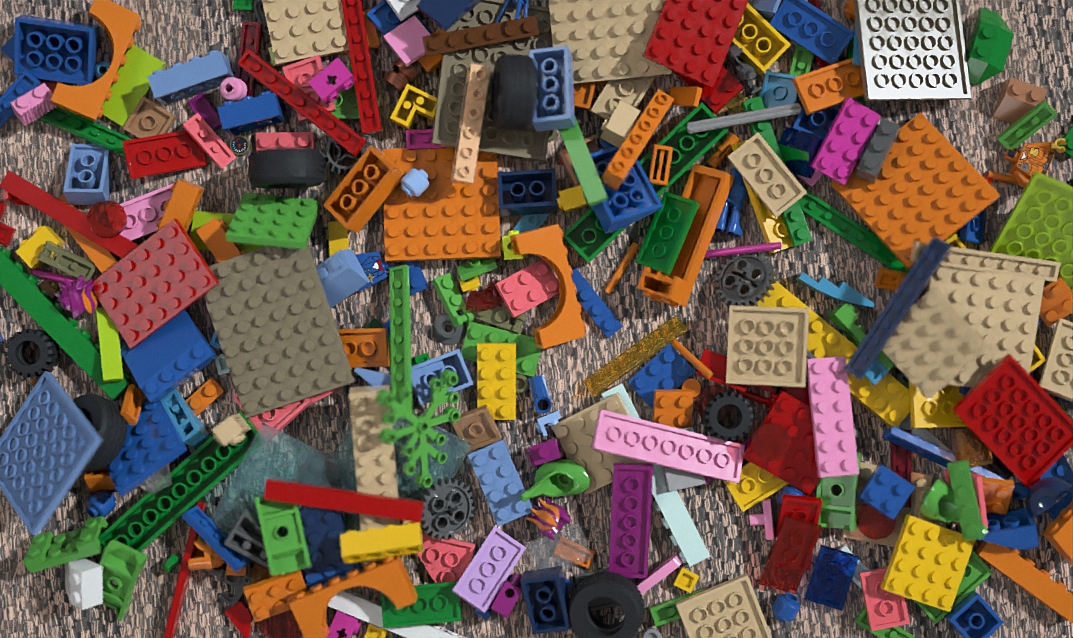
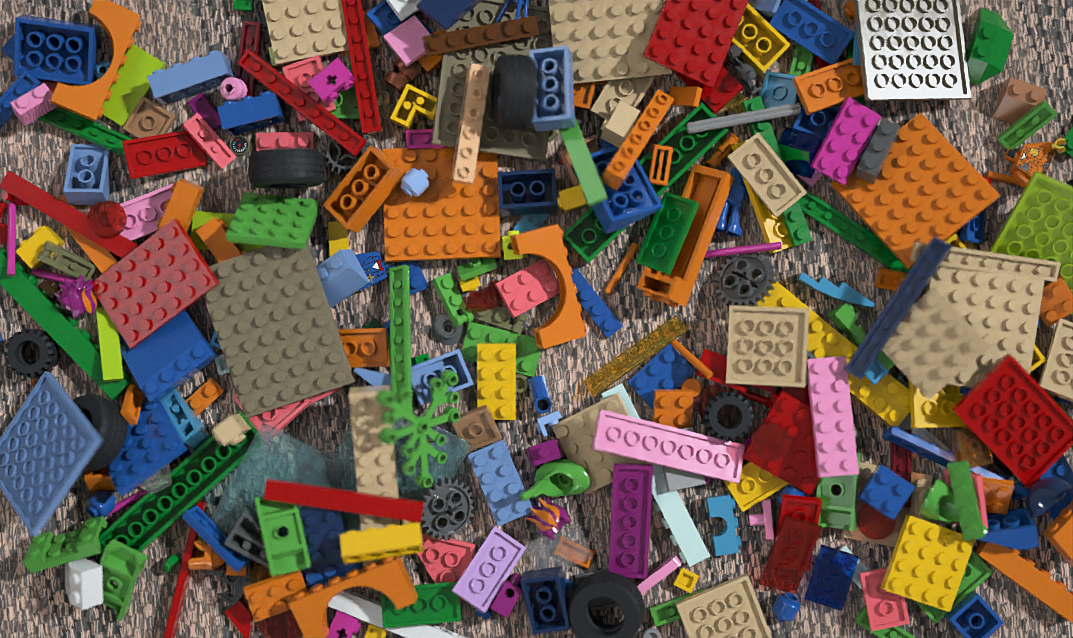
none -> dark pink bar [7,203,16,277]
none -> dark pink bar [106,488,149,517]
none -> dark azure arch [705,493,741,556]

